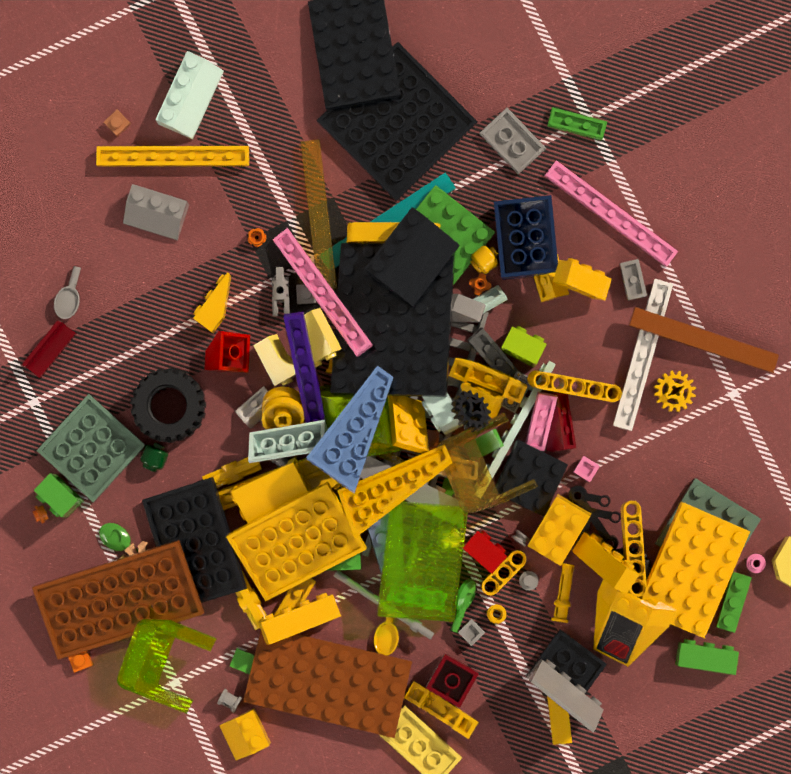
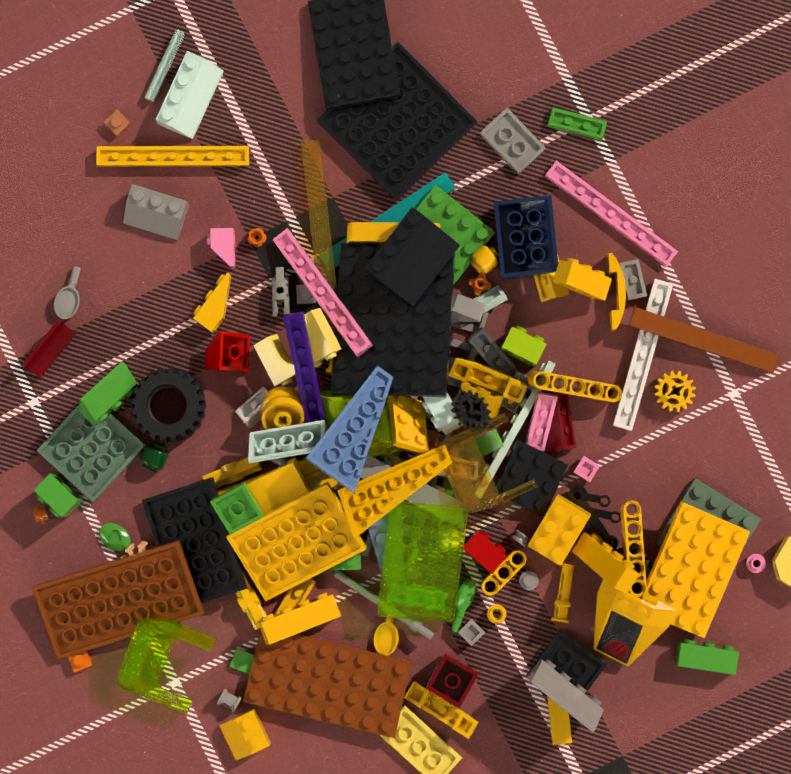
bright green plate [715,572,752,633] -> none
none -> bright green slope [78,361,137,426]
none -> light aqua axle [144,30,185,102]
none -> bright pink slope [207,228,235,269]
none -> bright green plate [210,482,264,534]
none -> yellow slope [606,253,626,331]

